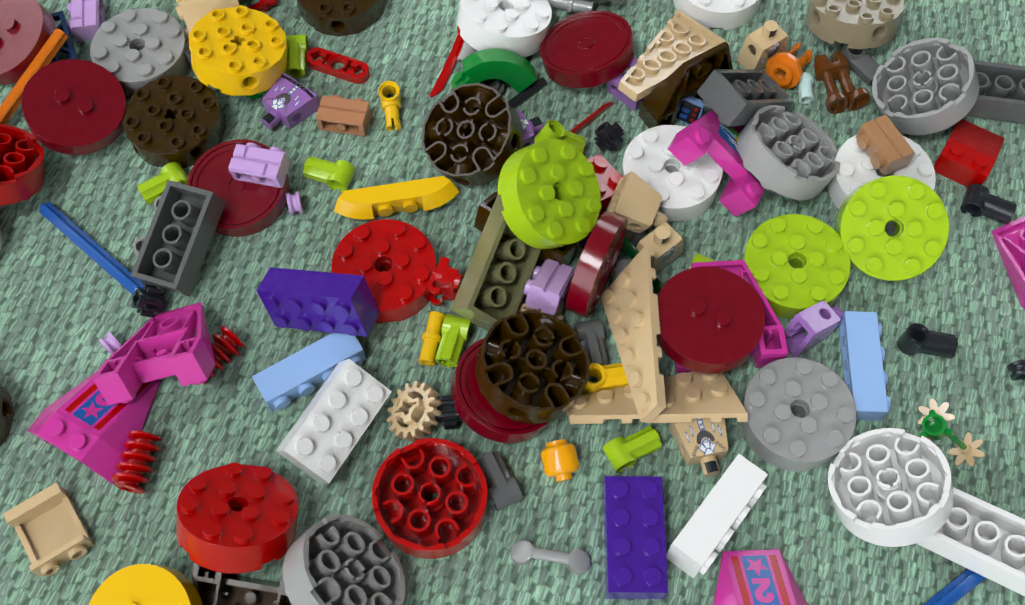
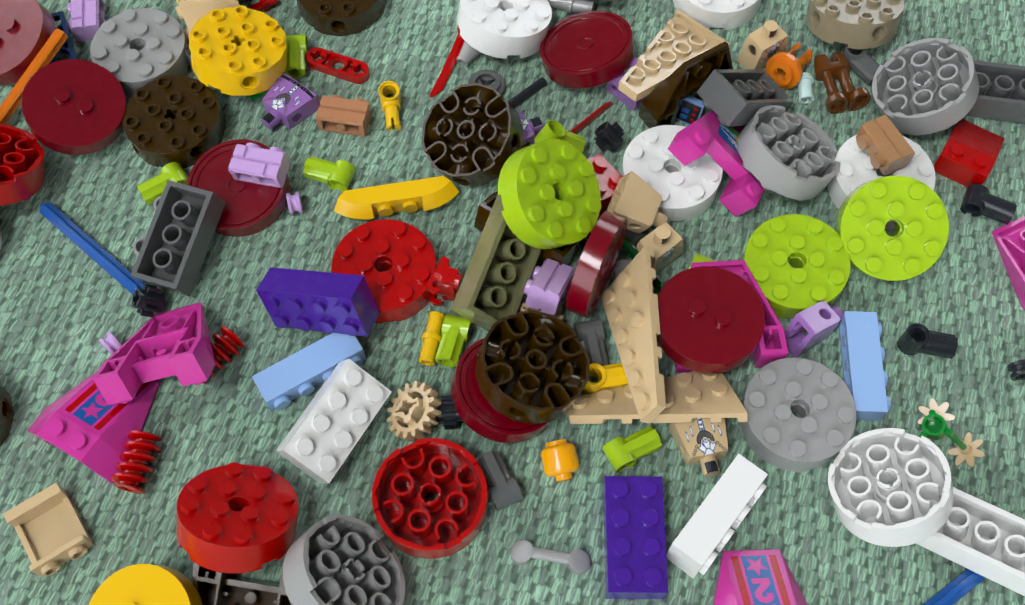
green arch [451,48,537,93] -> none

